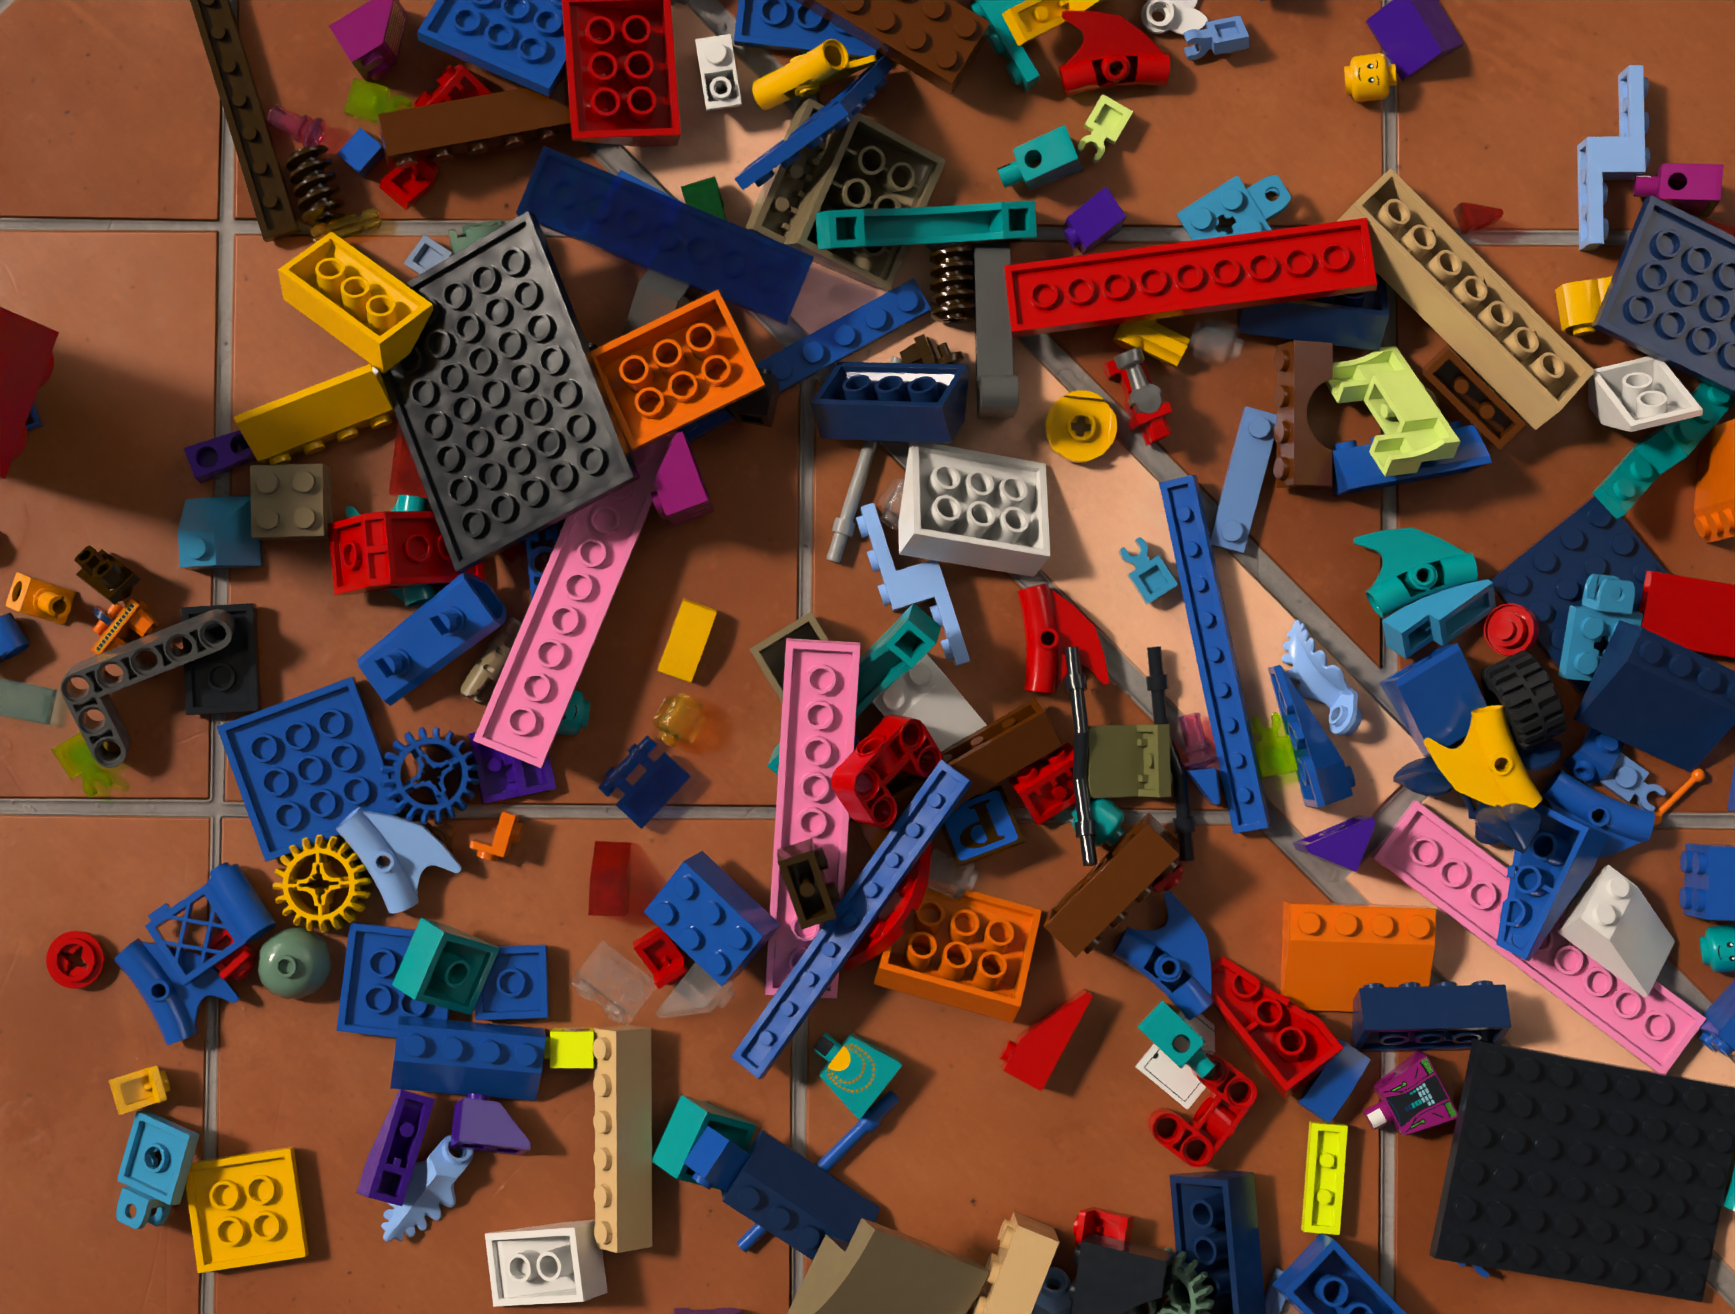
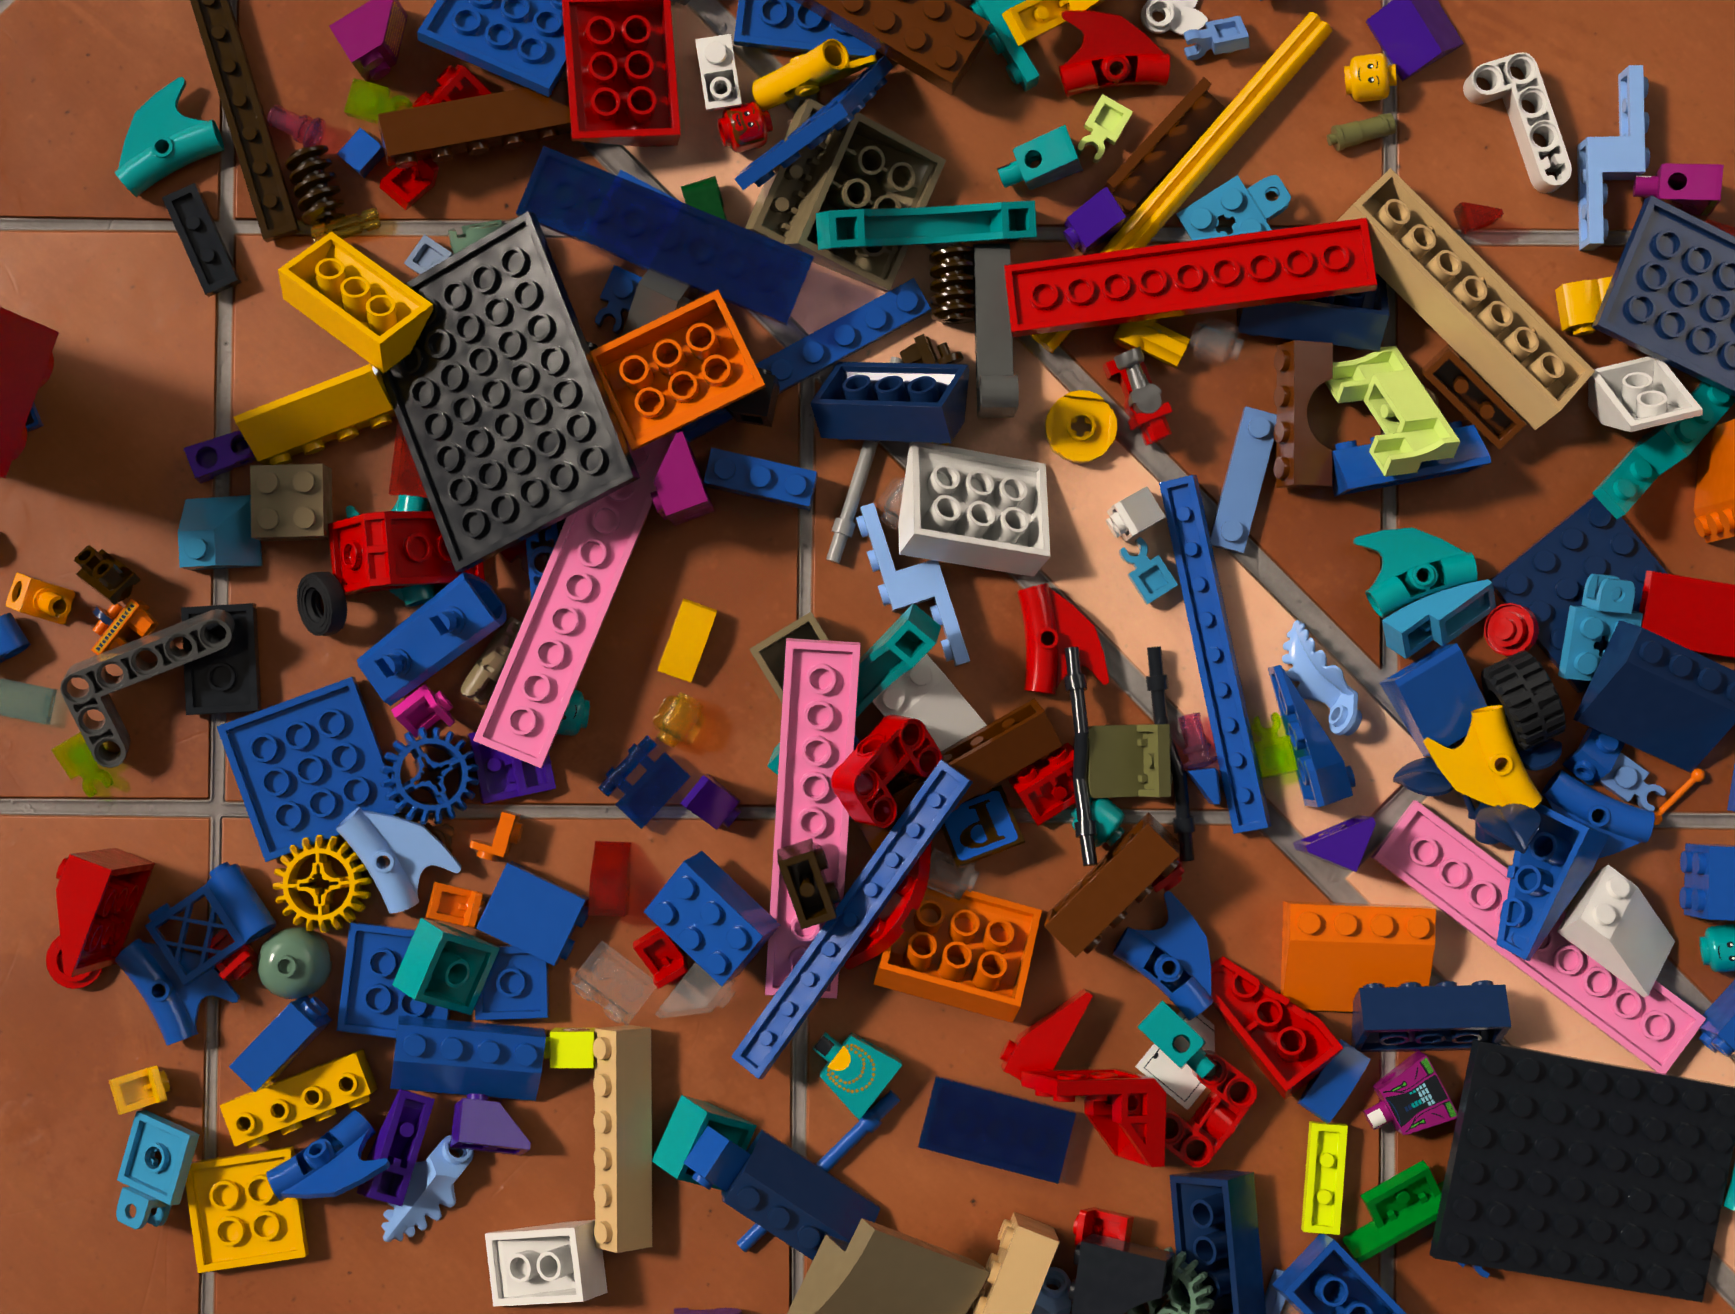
none -> red slope [56,848,155,977]
none -> teal pin [115,77,224,197]
none -> black plate [162,183,242,297]
none -> yellow brick [219,1049,378,1148]
none -> blue brick [229,996,333,1092]
none -> blue pin [266,1110,390,1201]
none -> black tyre [297,572,347,636]
none -> dark pink bracket [391,684,455,738]
none -> orange bracket [426,882,486,928]
none -> blue panel [476,861,591,966]
none -> blue plate [595,265,642,334]
none -> dark purple slope [680,774,741,830]
none -> blue brick [703,447,818,511]
none -> red head [718,101,773,153]
none -> clear blue plate [918,1075,1076,1184]
none -> red bracket [1021,1069,1167,1167]
none -> yellow axle [1031,12,1332,353]
none -> reddish brown fence [1103,77,1226,215]
none -> white slope [1106,487,1165,542]
none -> olive piece [1327,113,1396,151]
none -> green bracket [1342,1160,1444,1263]
none -> white beam [1463,52,1572,194]

